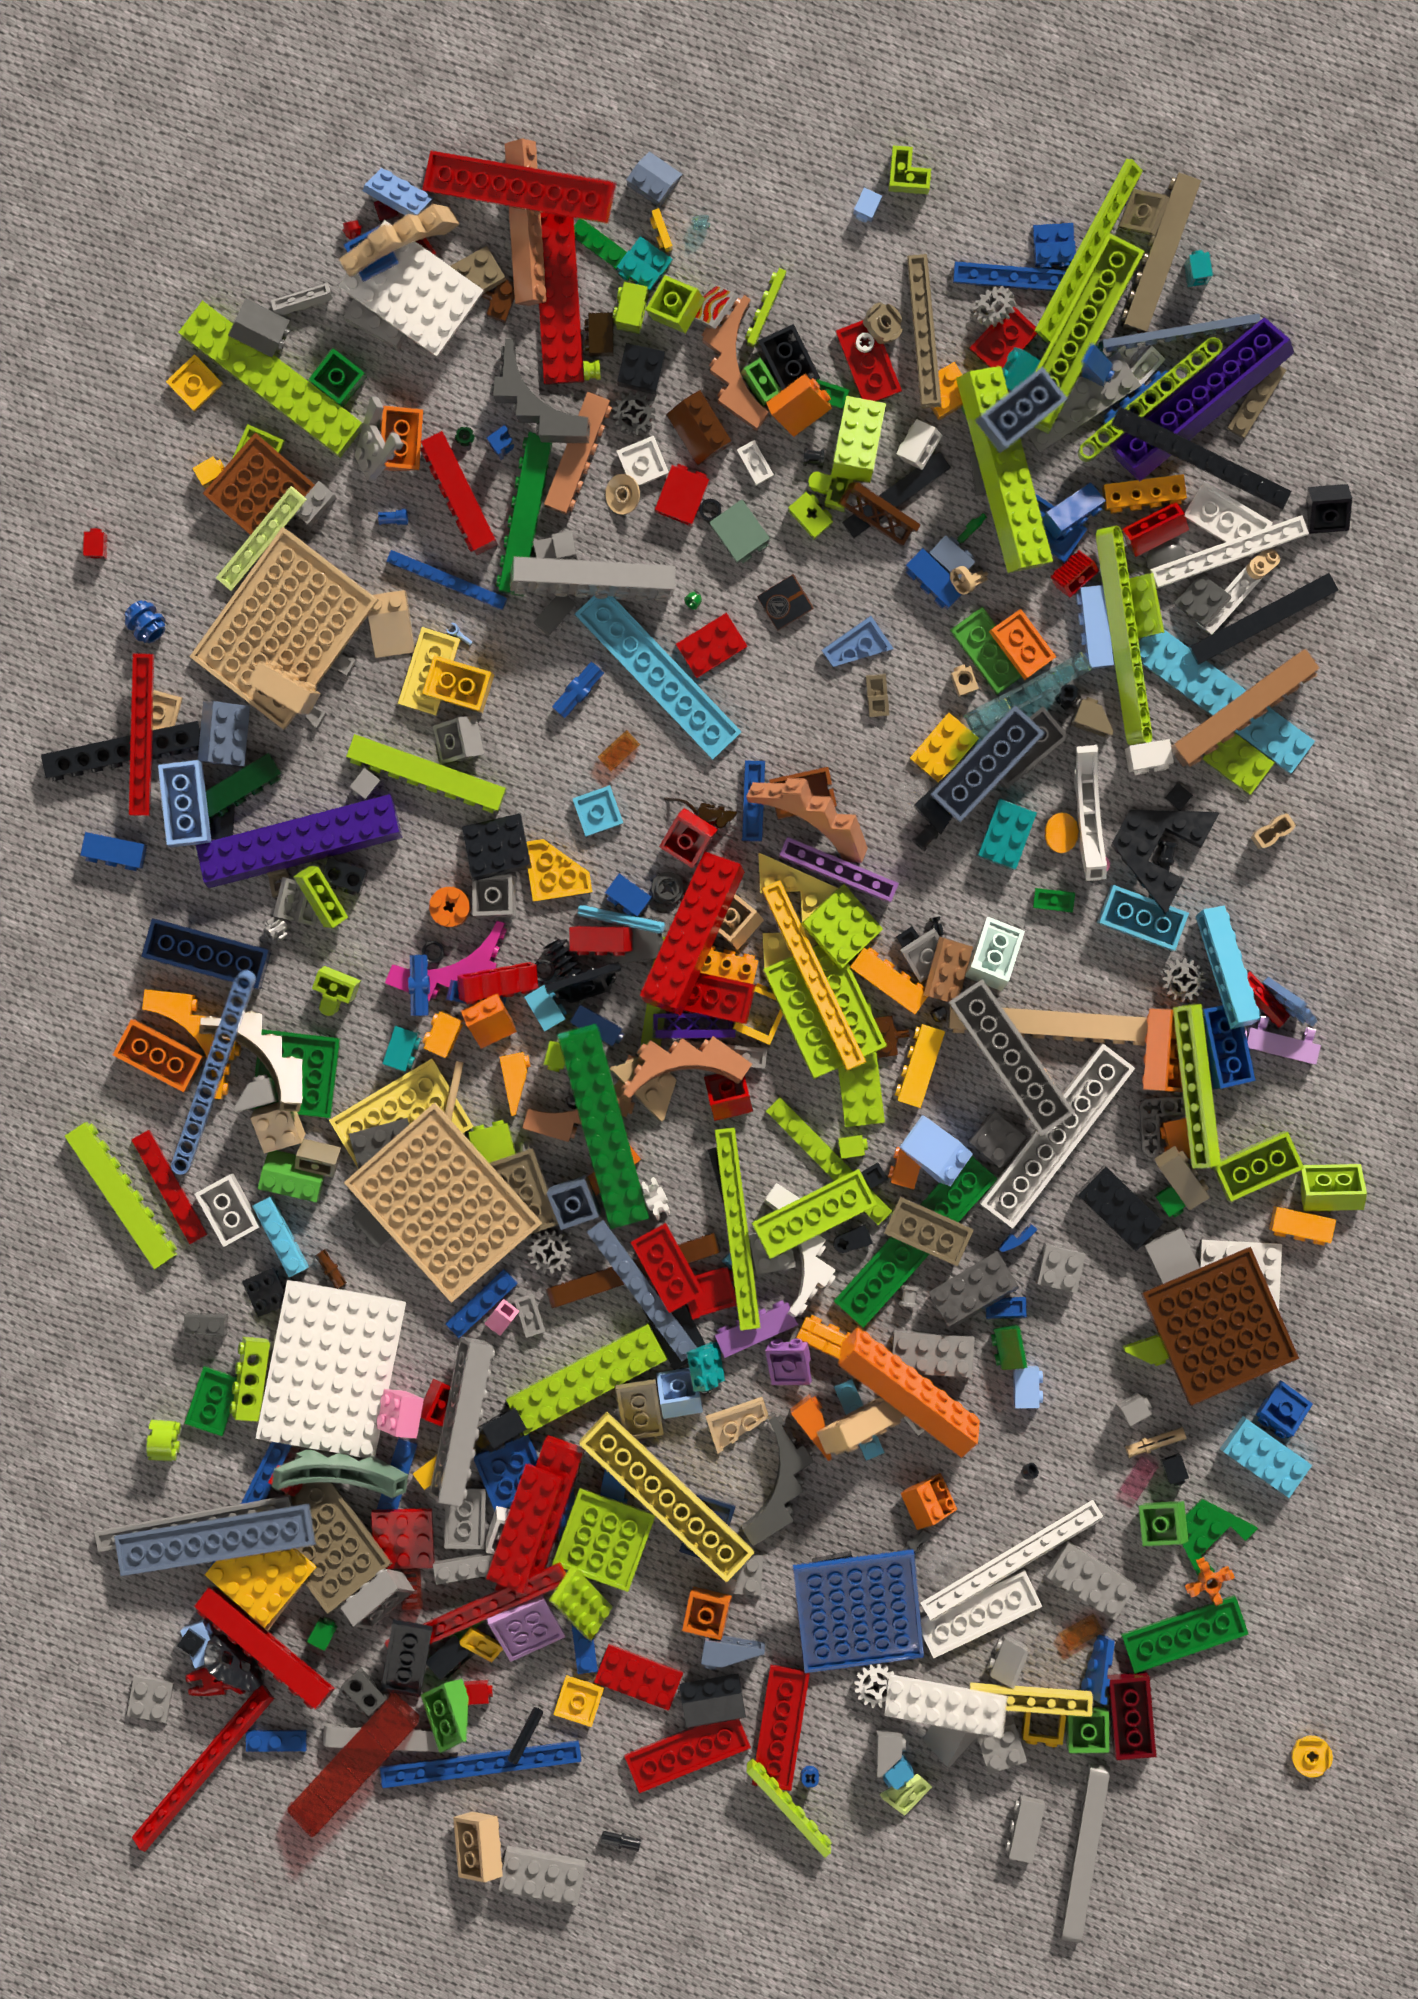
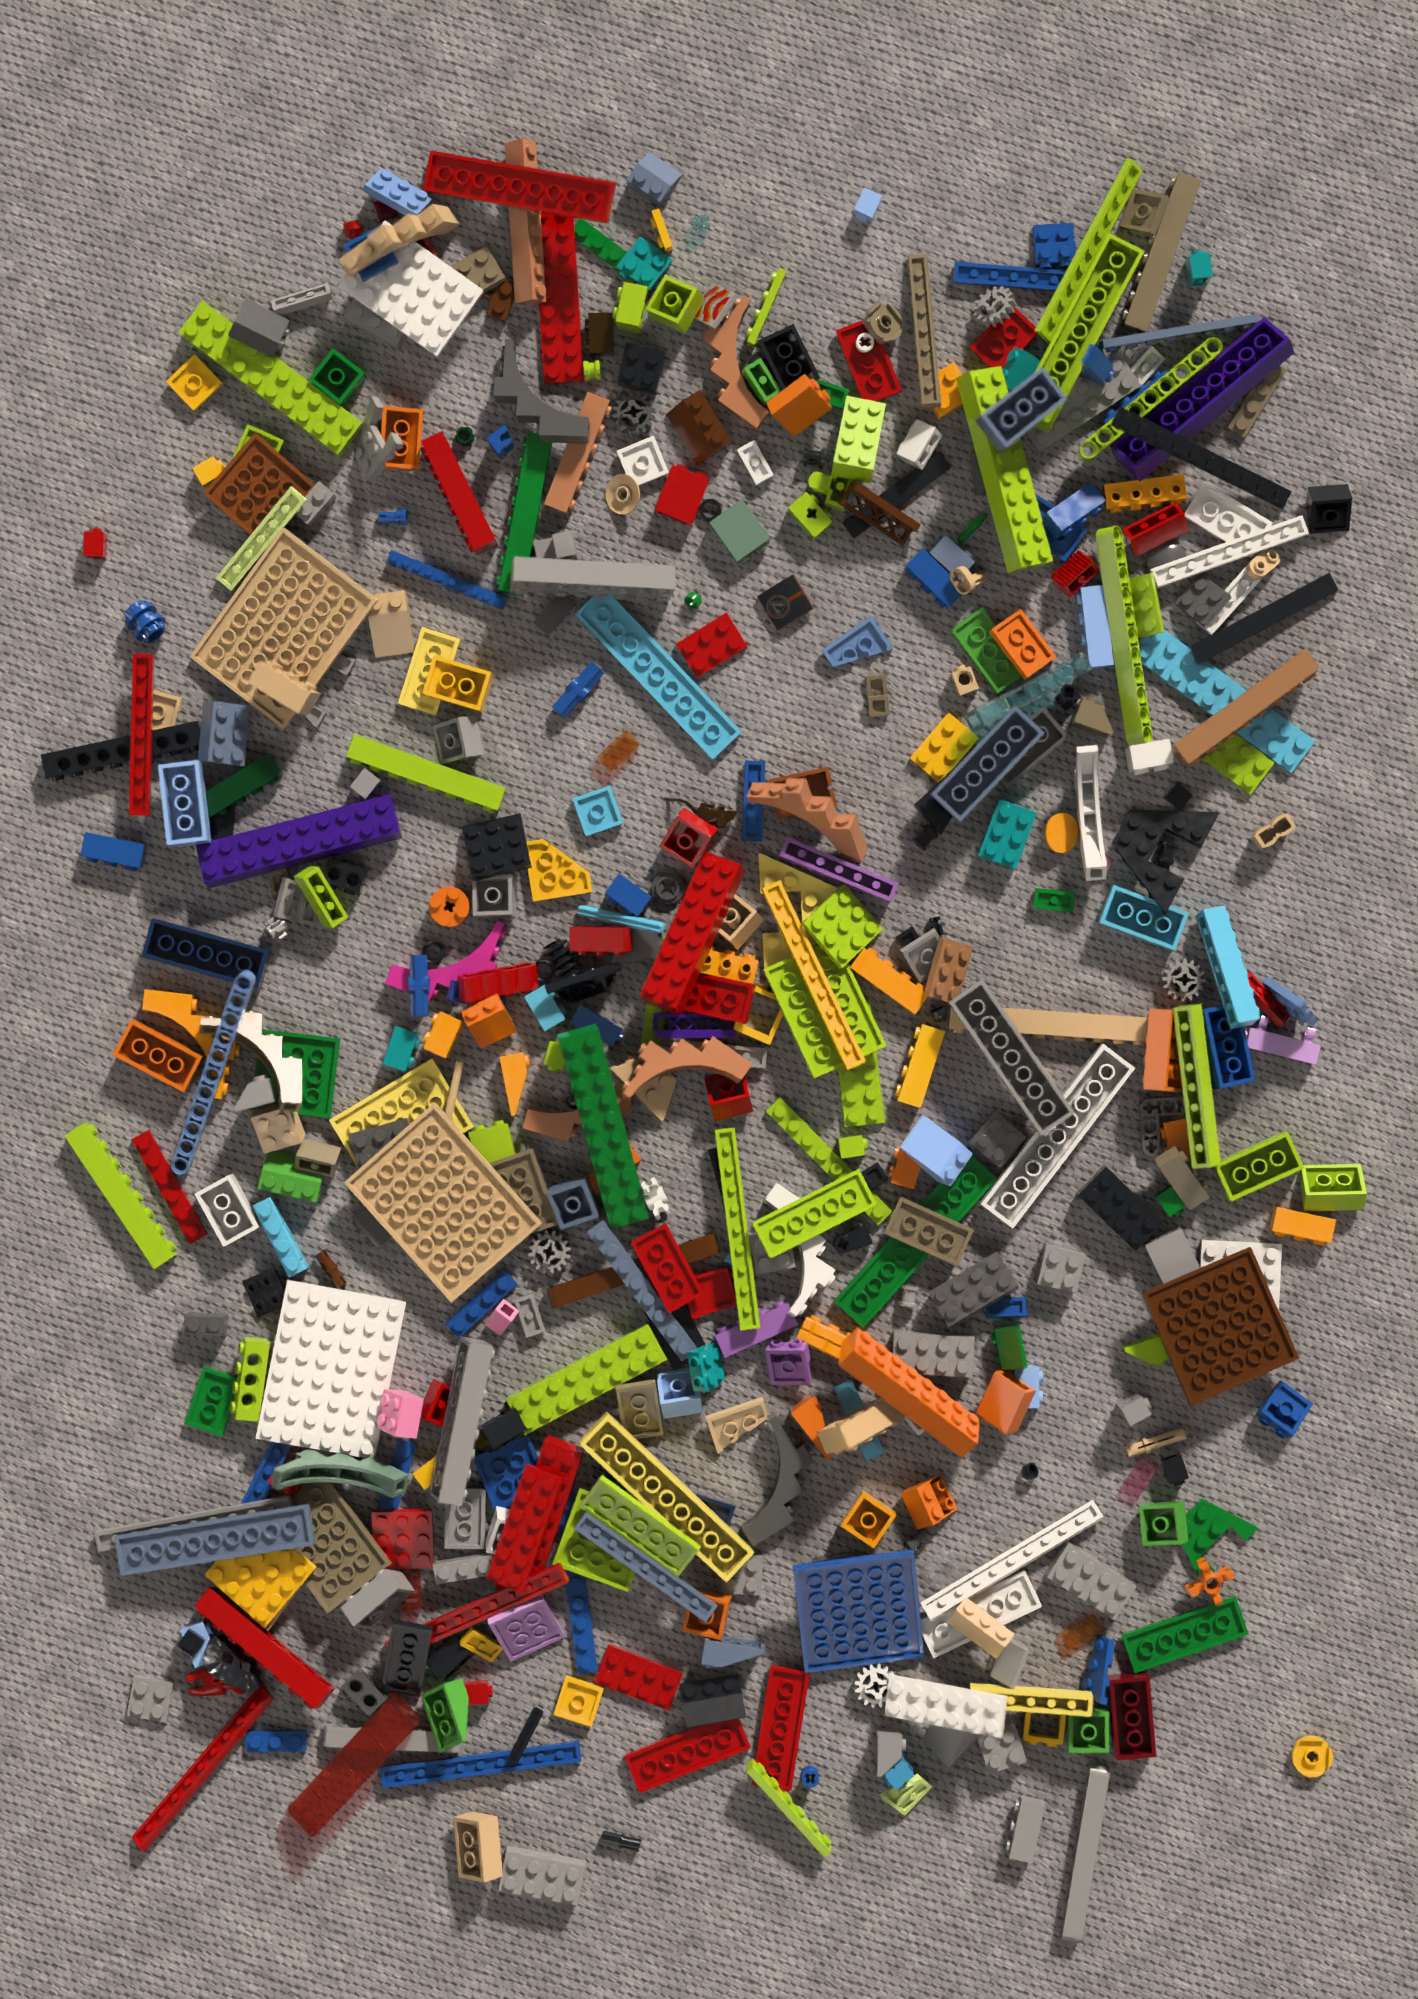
lime brick [147,1420,181,1462] -> none
green brick [307,1617,338,1651] -> none
lime brick [312,966,361,1016] -> none
light blue hand [446,623,472,646] -> none
lime plate [549,1566,613,1641] -> none
reddish brown plate [874,1015,910,1058] -> none
lime brick [888,145,931,195] -> none
light aqua slope [965,917,1025,991] -> none
blue slope [998,1223,1038,1252] -> none
medium azure brick [1220,1416,1312,1498] -> none
none -> sand blue plate [574,1511,718,1622]
none -> lime plate [579,1475,701,1577]
none -> light orange brick [840,1490,896,1548]
none -> tan brick [948,1597,1015,1659]
none -> orange brick [976,1370,1036,1434]

